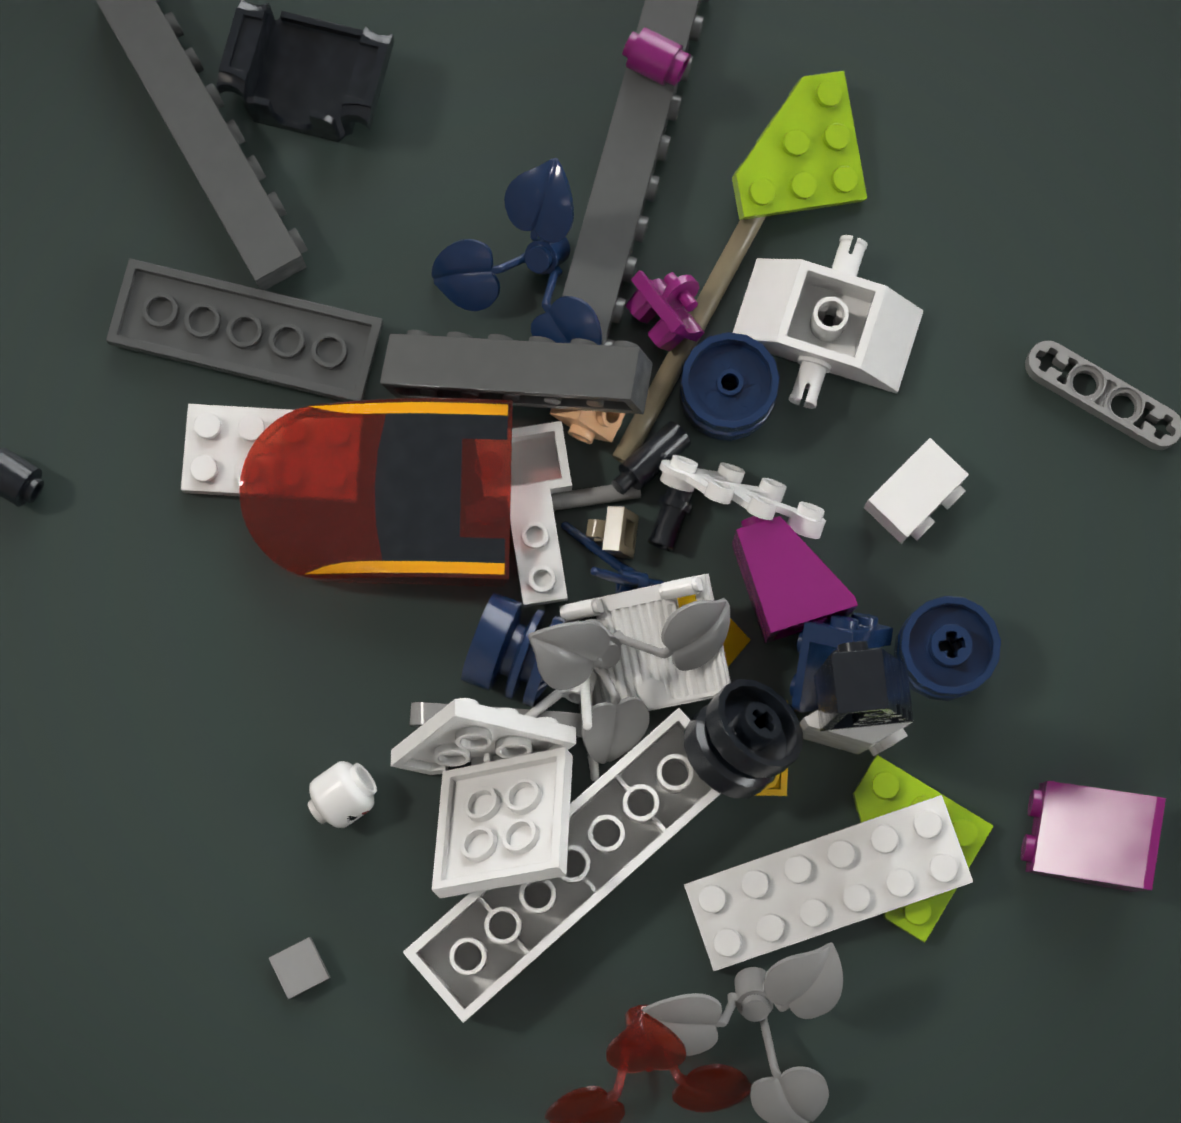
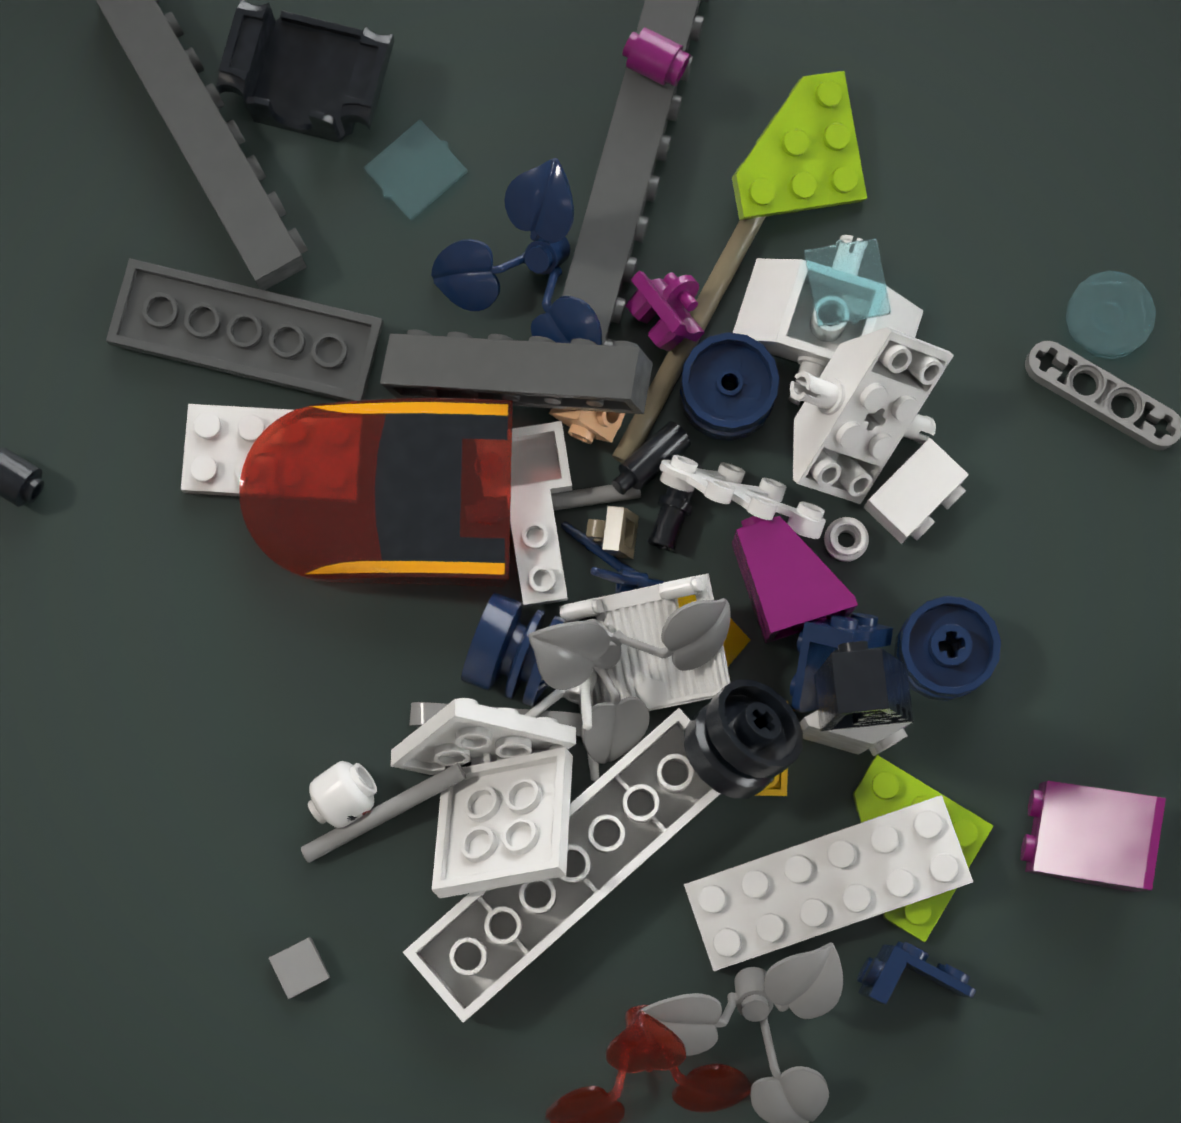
none -> light grey bar [301,763,466,863]
none -> clear light blue piece [364,119,468,221]
none -> white slope [790,327,954,504]
none -> clear light blue piece [804,238,891,327]
none -> white plate [824,517,869,562]
none -> dark blue bracket [857,941,977,1005]
none -> clear light blue tile [1066,271,1156,359]

